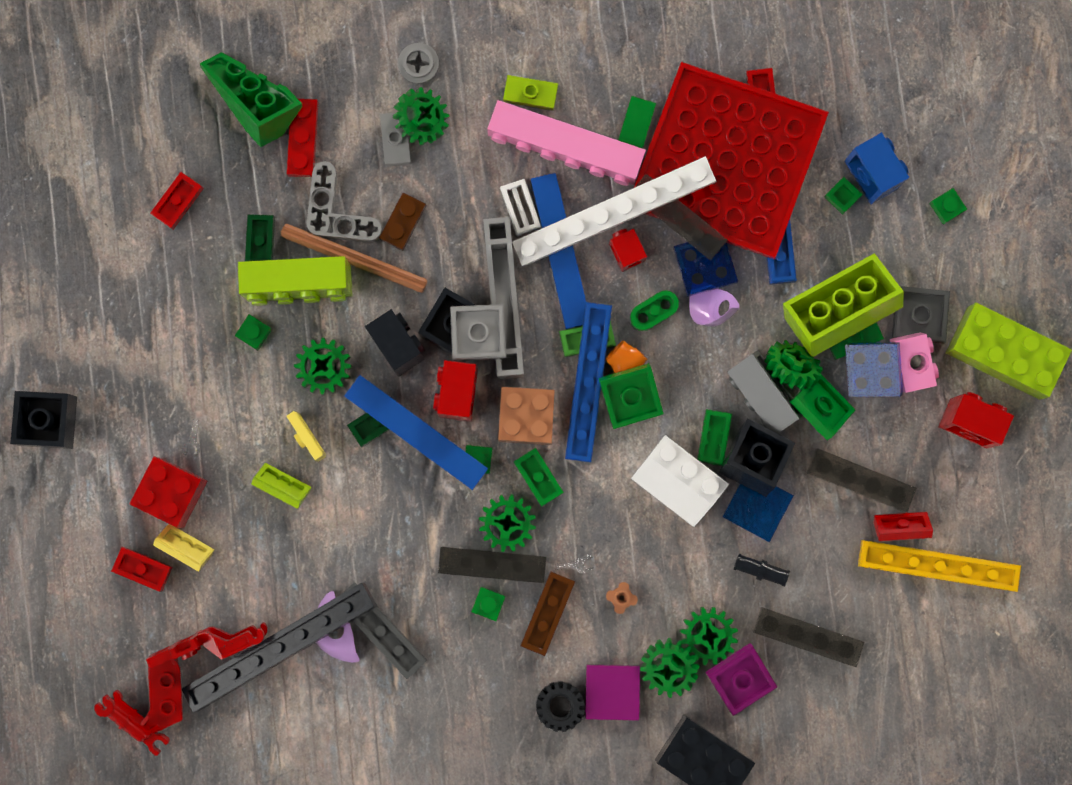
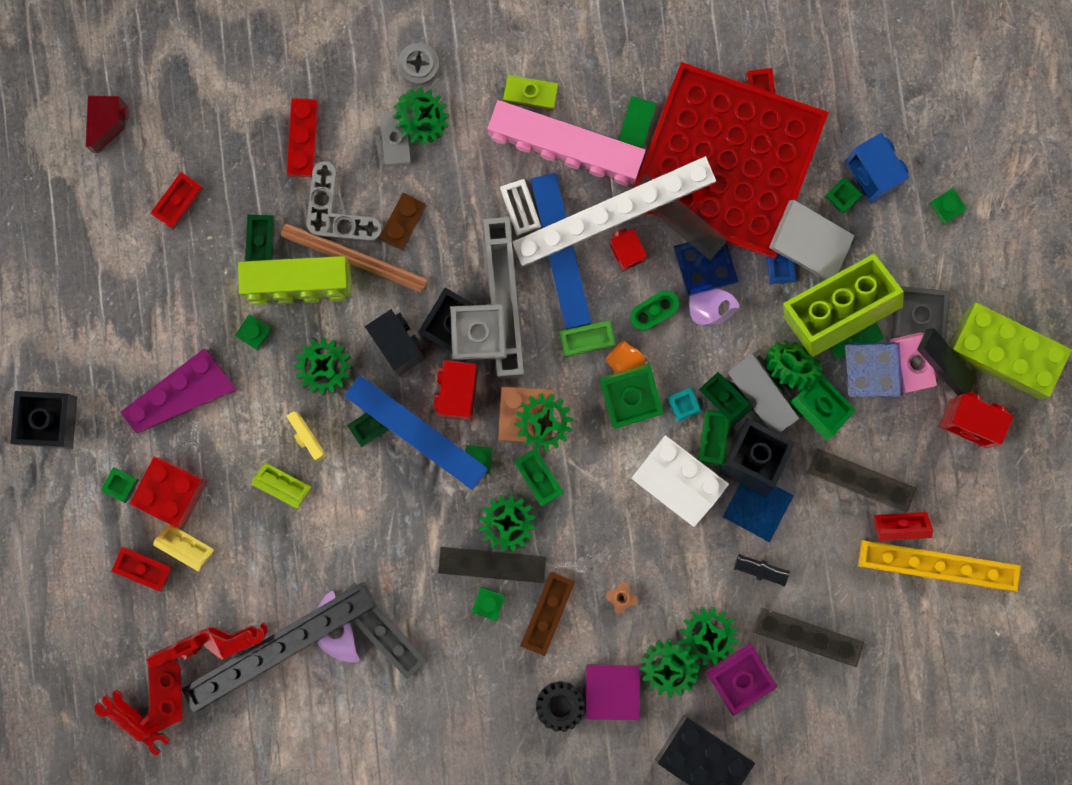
green wedge [200,52,302,147] -> none
blue tile [565,302,612,462] -> none
none -> dark red slope [85,96,129,153]
none -> green plate [100,467,139,503]
none -> magenta wing [120,348,237,433]
none -> green gear [514,393,573,451]
none -> teal tile [666,387,702,422]
none -> dark green plate [699,372,753,426]
none -> light grey tile [769,200,855,280]
none -> black tile [917,328,976,396]

